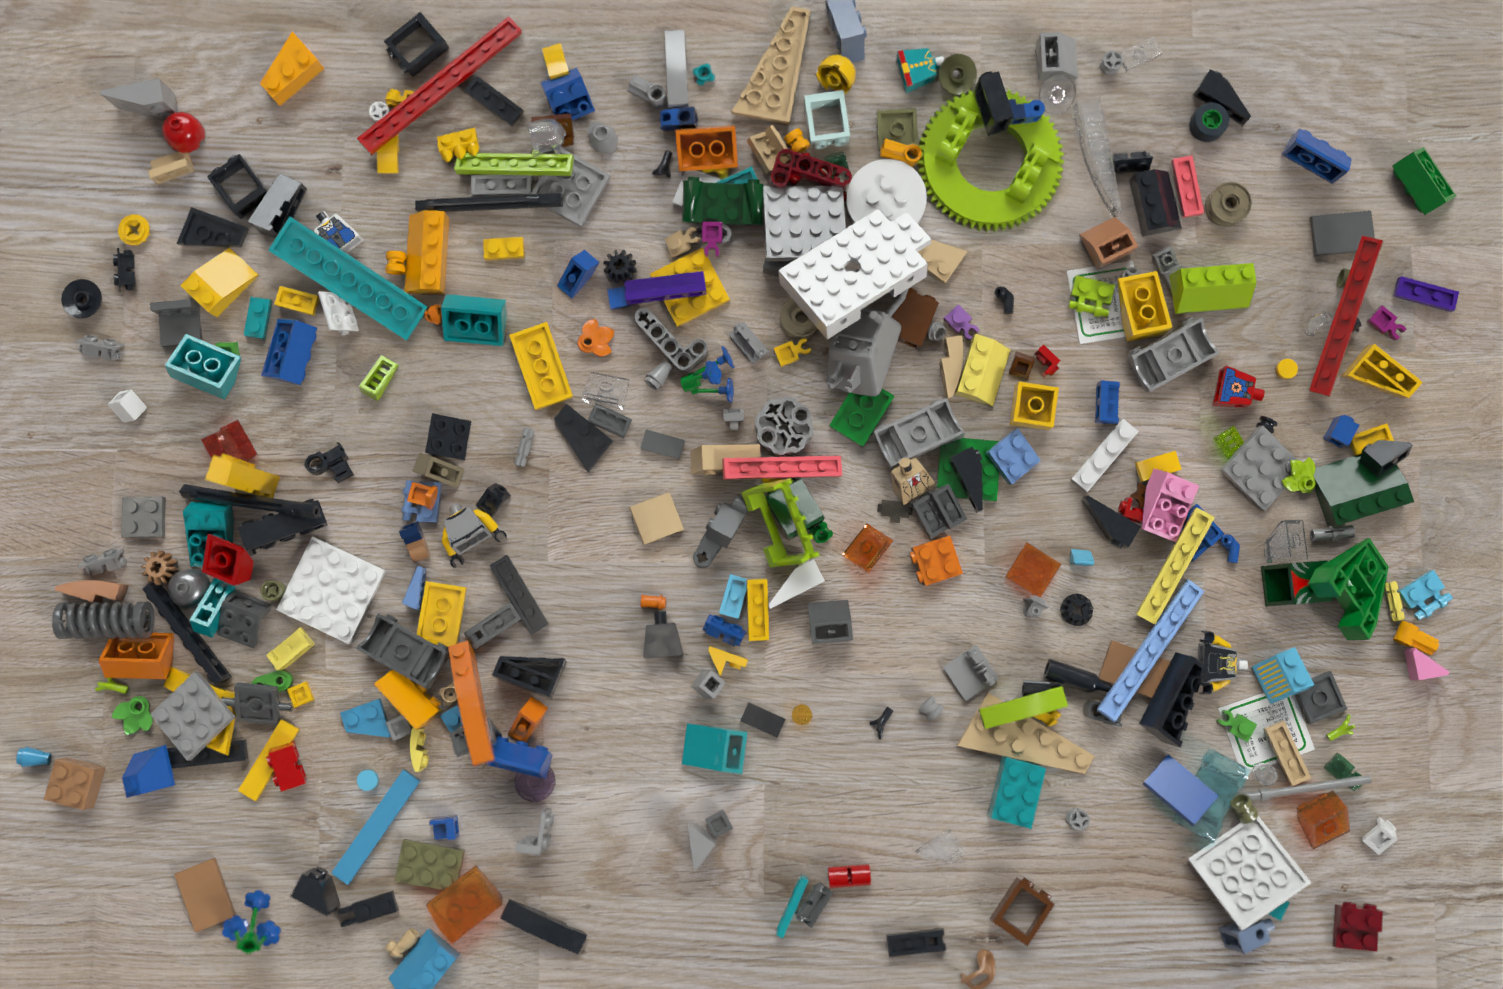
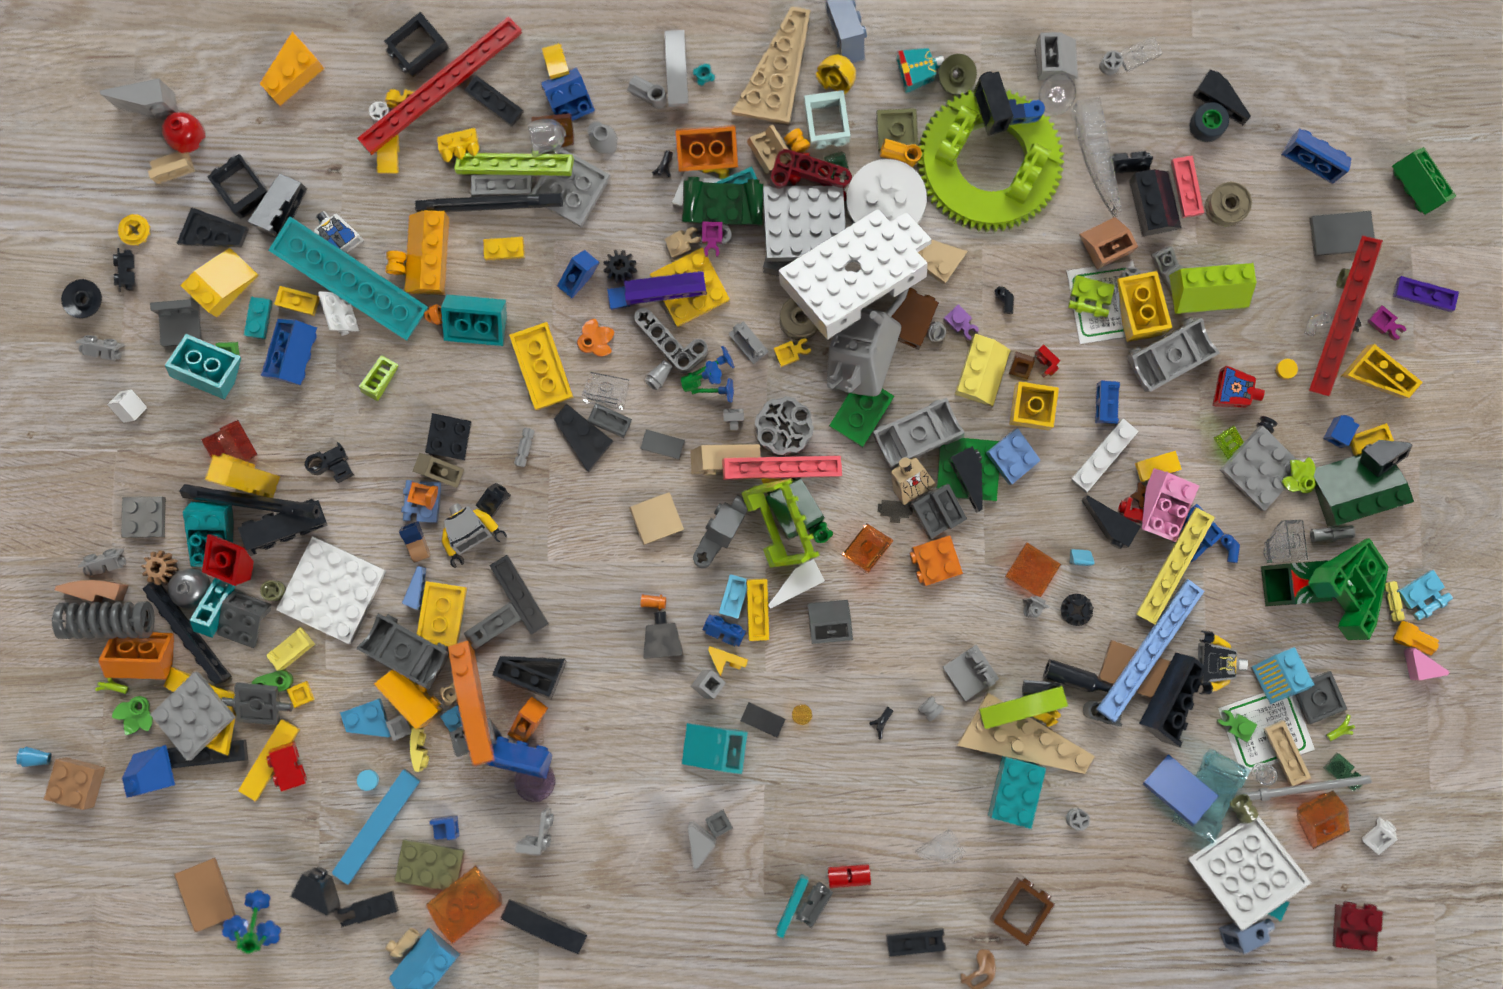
leg [660,107,698,131] -> none
tan slope [939,335,963,401] -> none

